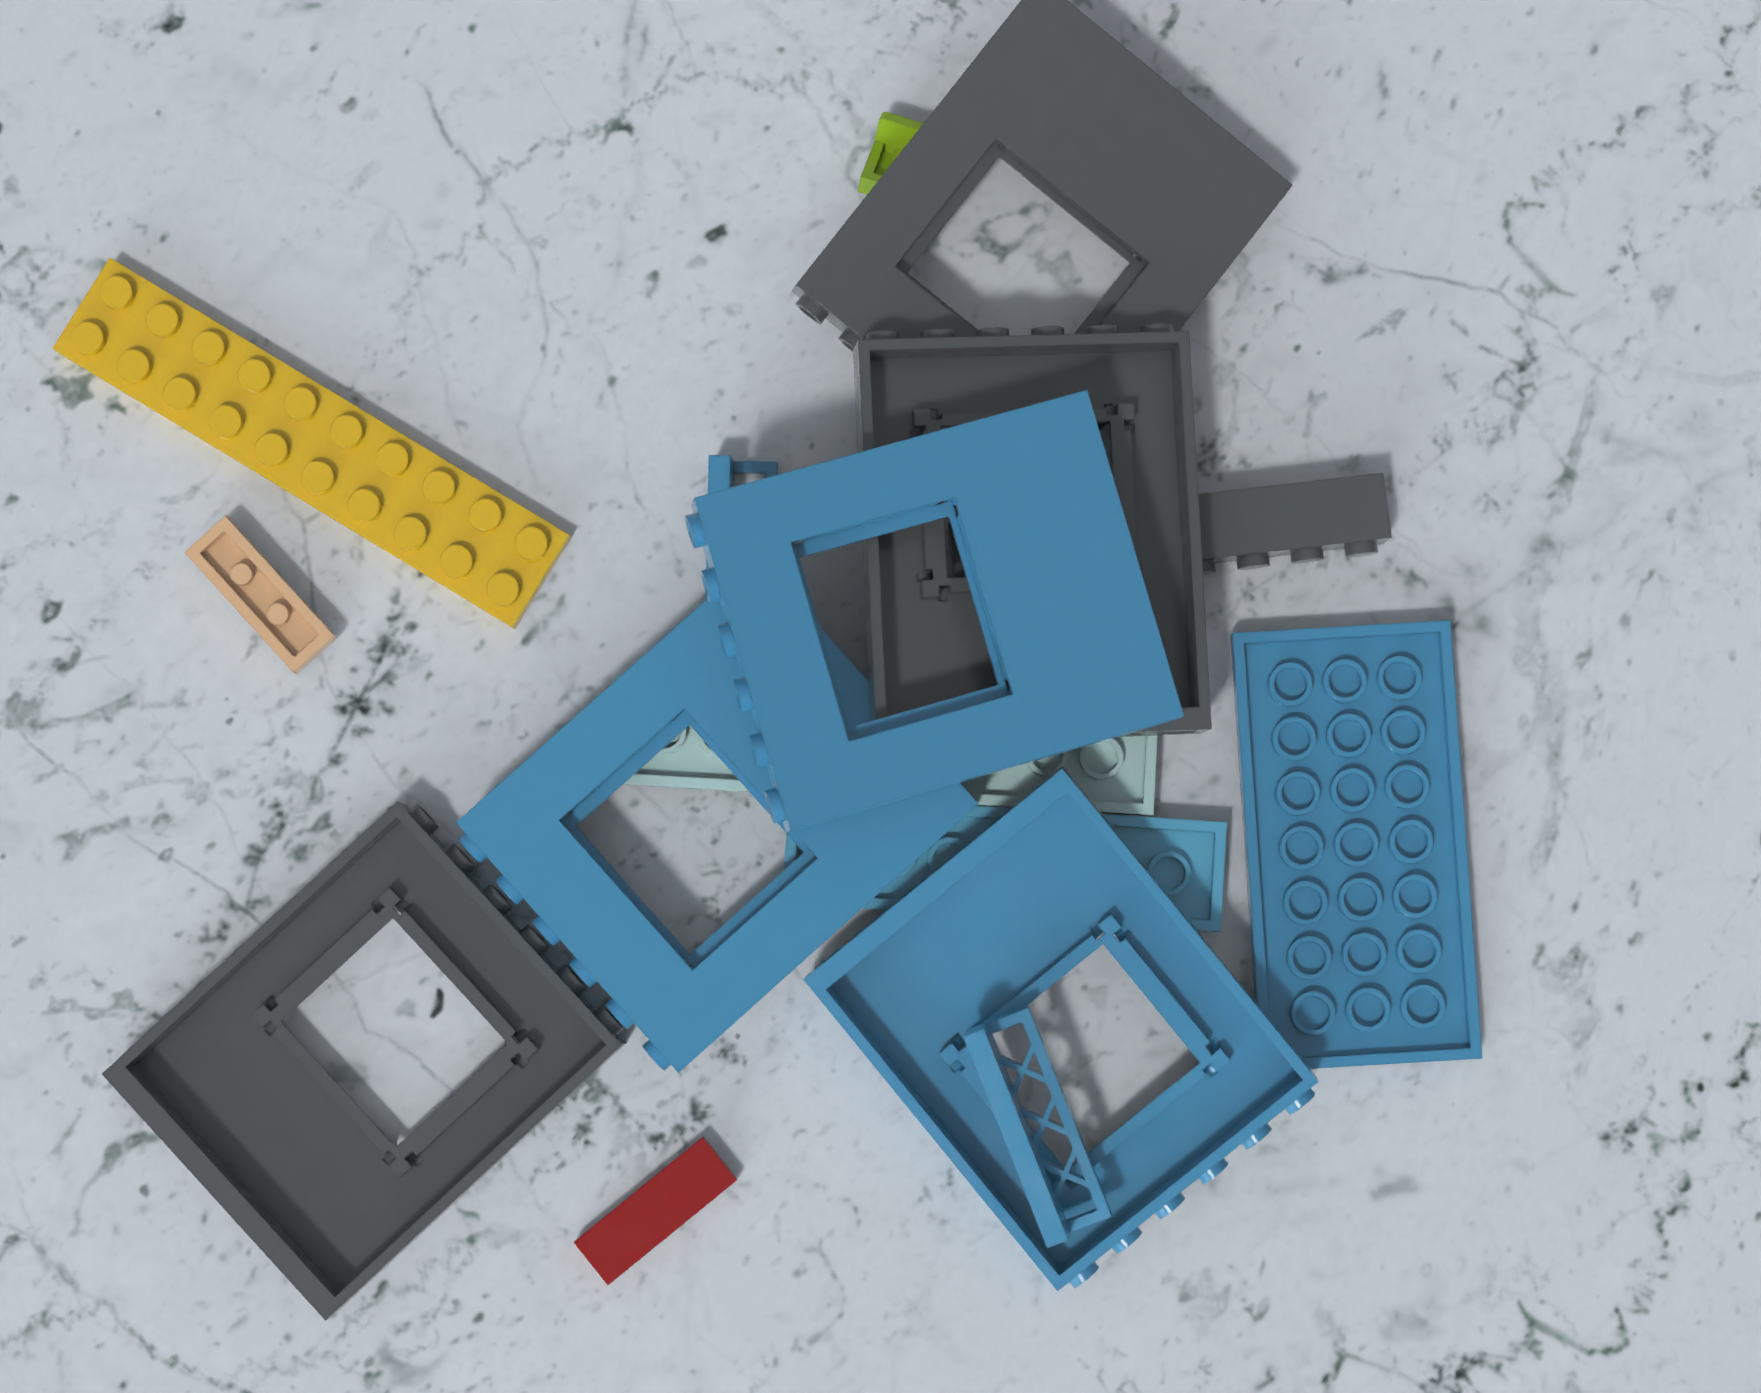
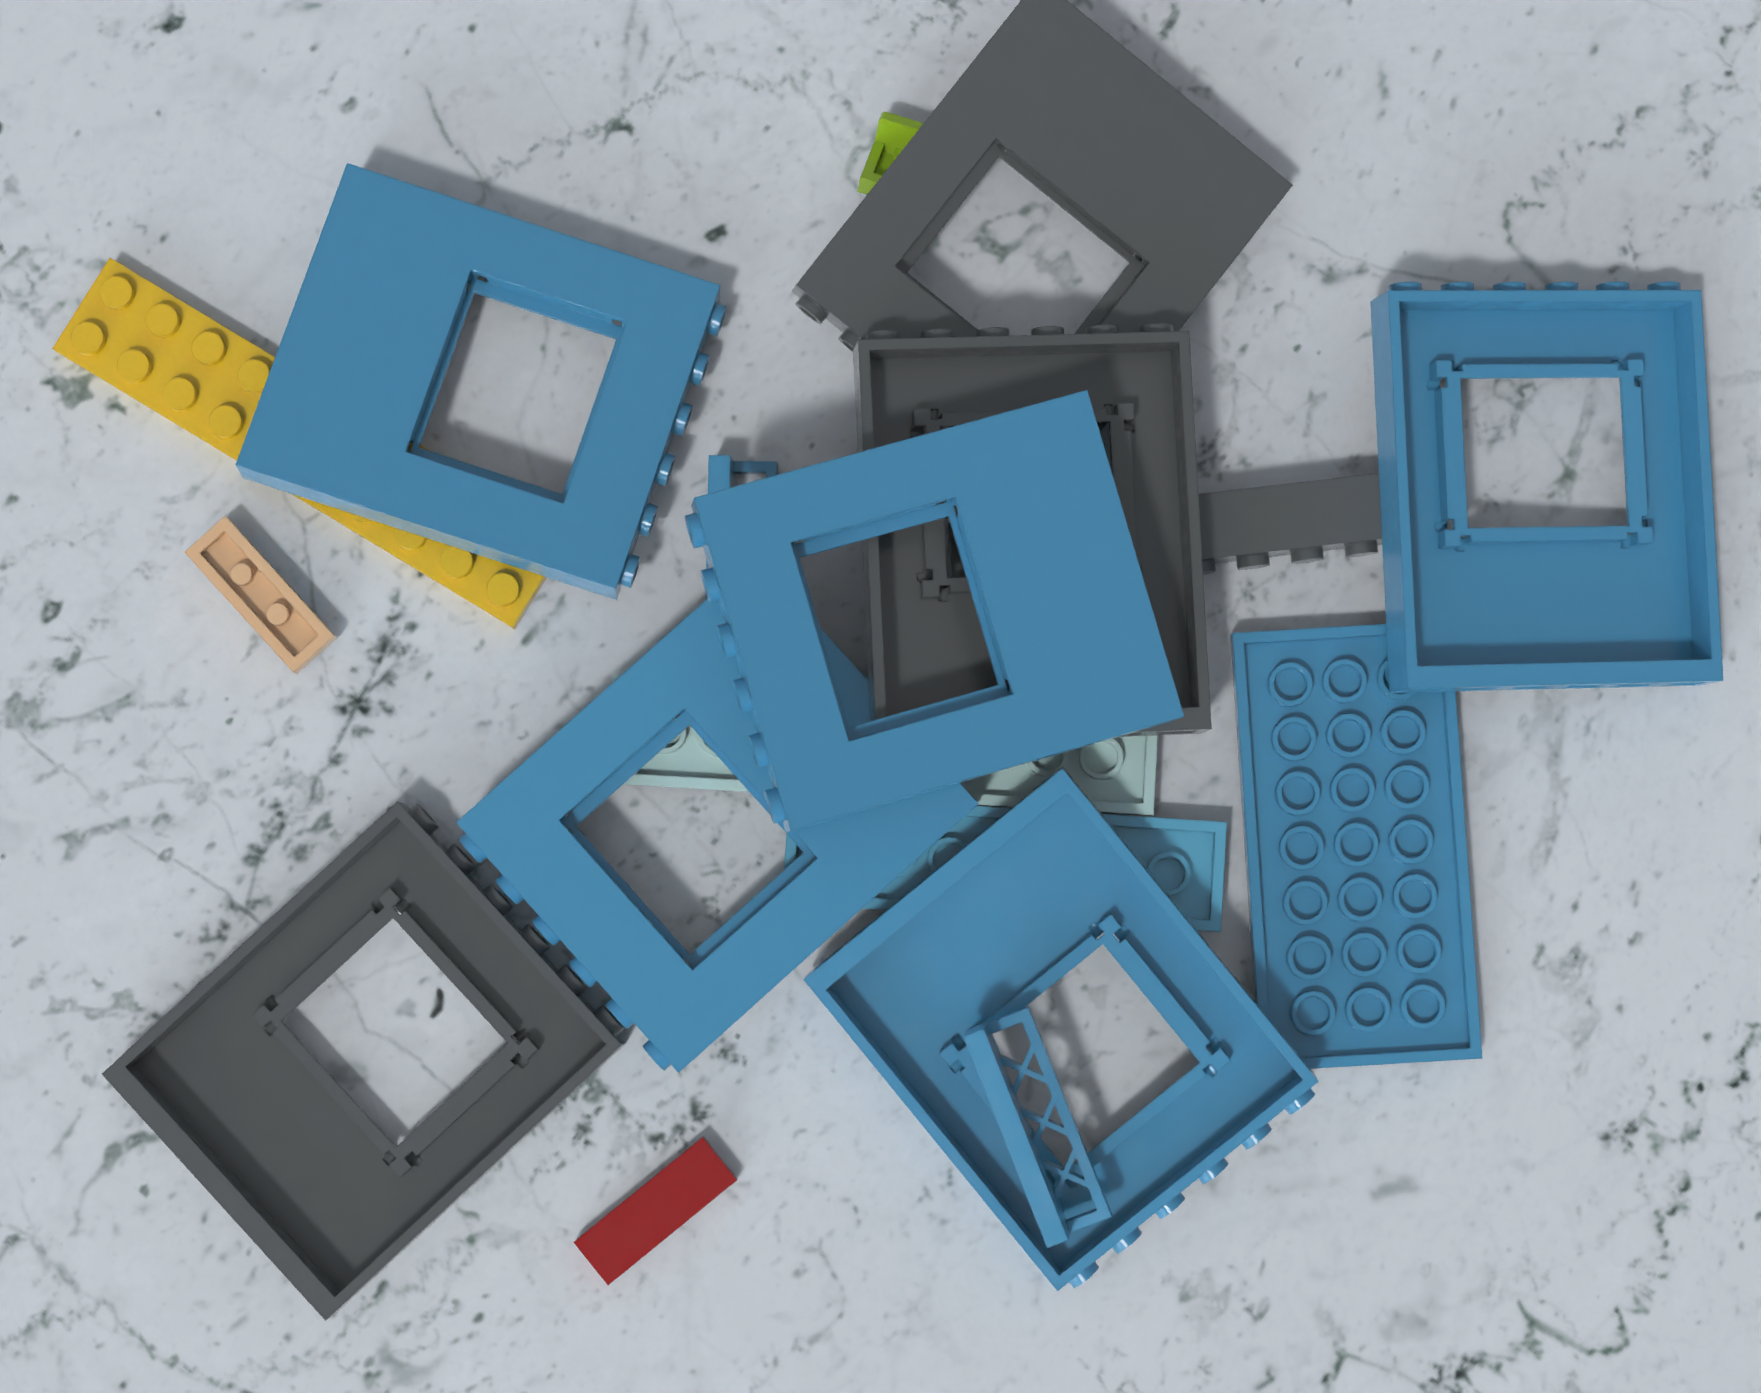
none -> dark azure panel [235,163,727,600]
none -> dark azure panel [1370,281,1723,693]

